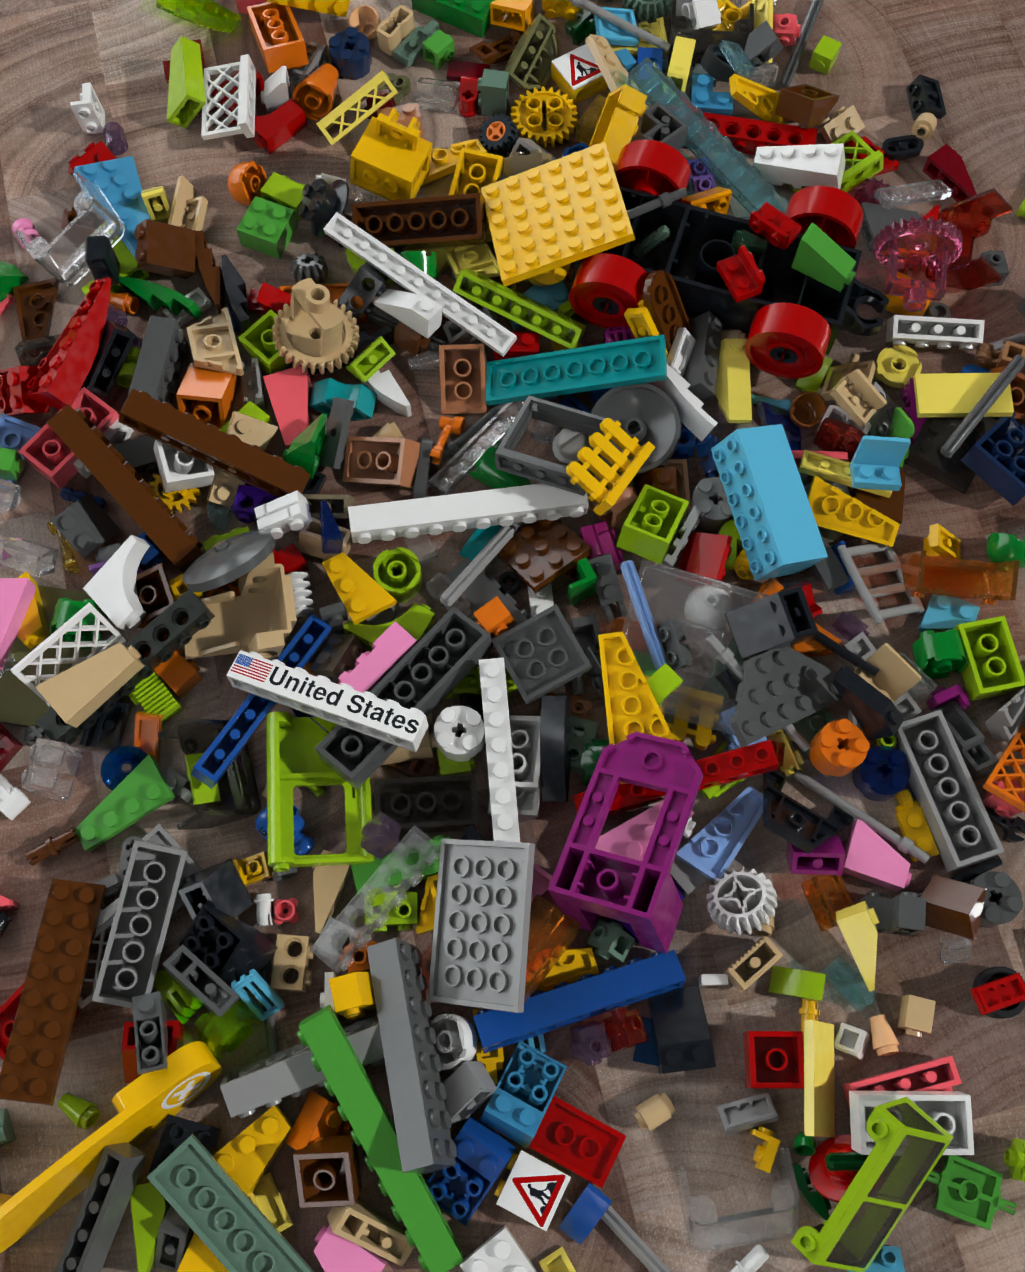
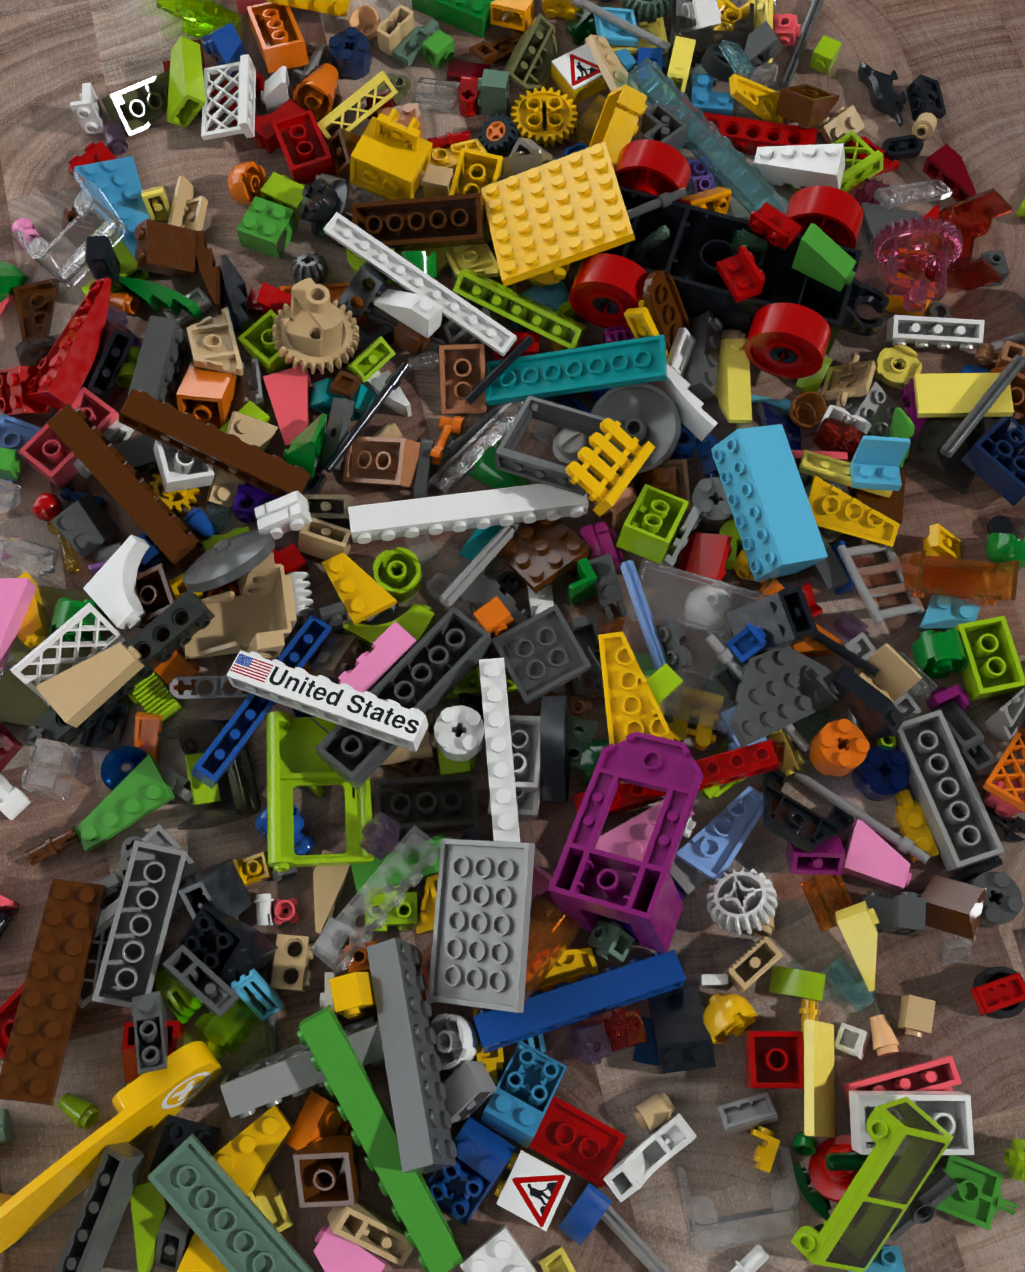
clear blue slope [319,500,343,554] -> none
tan bracket [830,369,887,427] -> none
none -> red piece [32,492,63,522]
none -> olive wedge [101,70,170,137]
none -> light grey beam [169,675,250,699]
none -> clear neon green cone [182,15,213,37]
none -> blue cone [184,508,219,540]
none -> blue brick [202,23,248,76]
none -> red slope [271,109,335,184]
none -> black bar [323,362,410,473]
none -> reddish brown brick [327,128,360,180]
none -> reddish brown plate [330,370,362,400]
none -> tan brick [420,164,454,198]
none -> red pin [428,130,471,149]
none -> black bar [464,335,534,405]
none -> white arch [603,1113,697,1203]
none -> yellow cylinder [703,992,758,1044]
none -> blue bracket [726,622,767,664]
none -> black animal [858,62,907,126]
none -> dark grey piece [889,1167,958,1242]
none -> black tile [987,515,1013,535]

